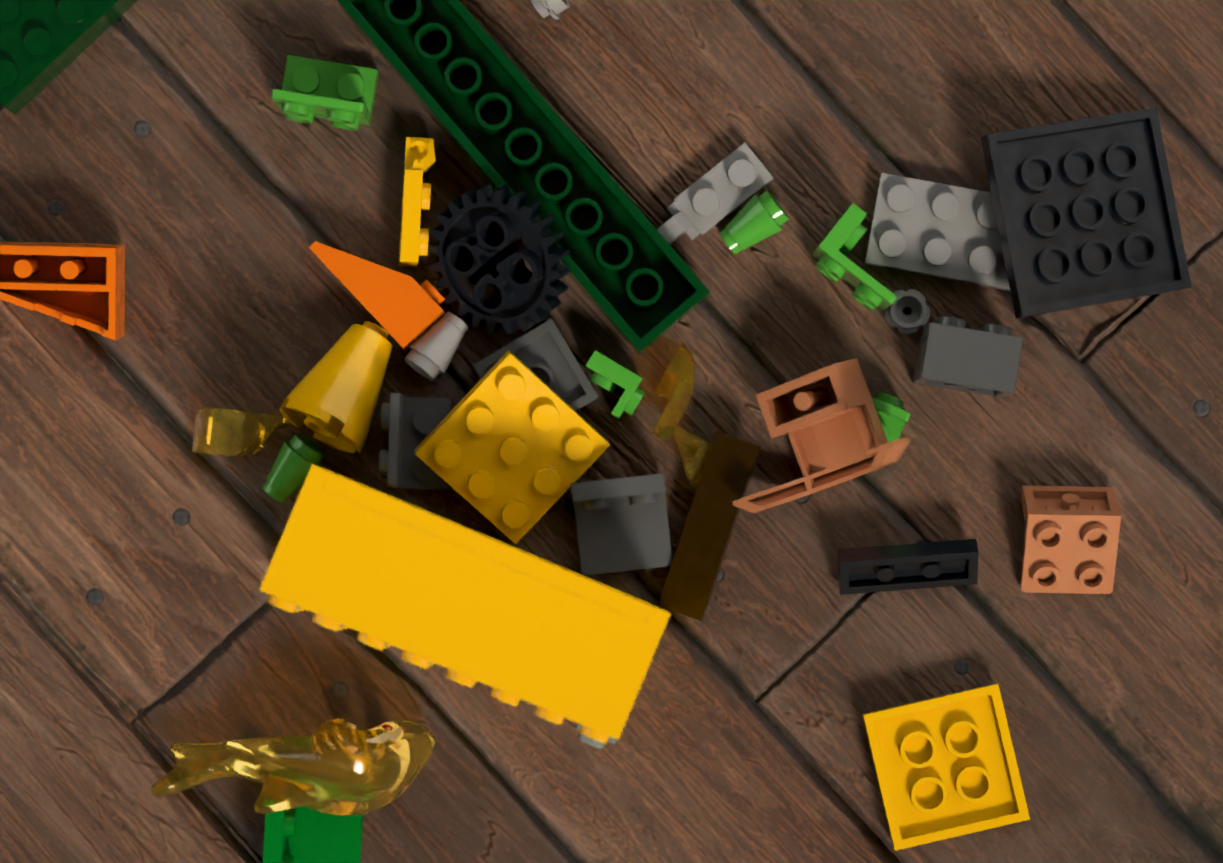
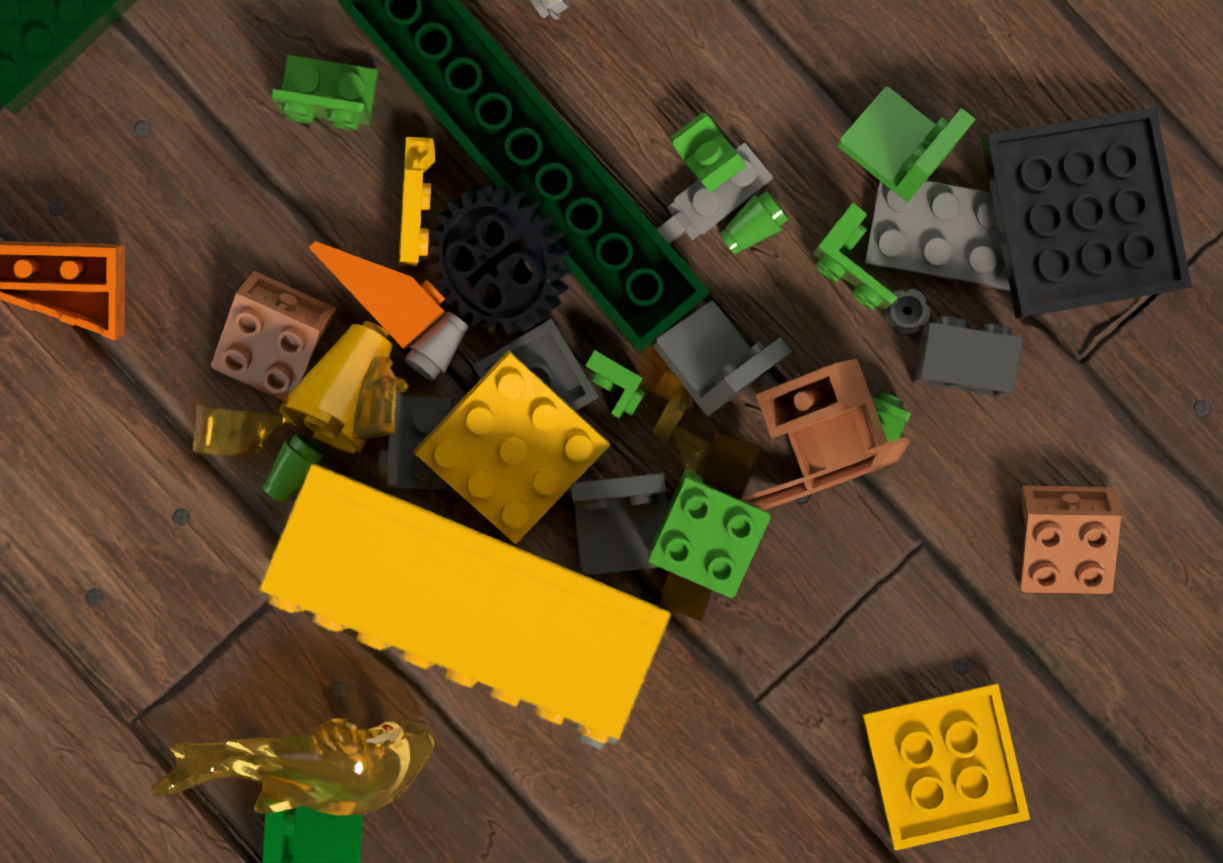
black plate [838,539,979,595] -> none
none -> nougat bracket [211,271,337,400]
none -> clear yellow slope [353,356,408,440]
none -> bright green bracket [648,468,770,598]
none -> dark grey bracket [652,301,792,417]
none -> bright green bracket [669,113,746,193]
none -> bright green bracket [837,87,976,203]

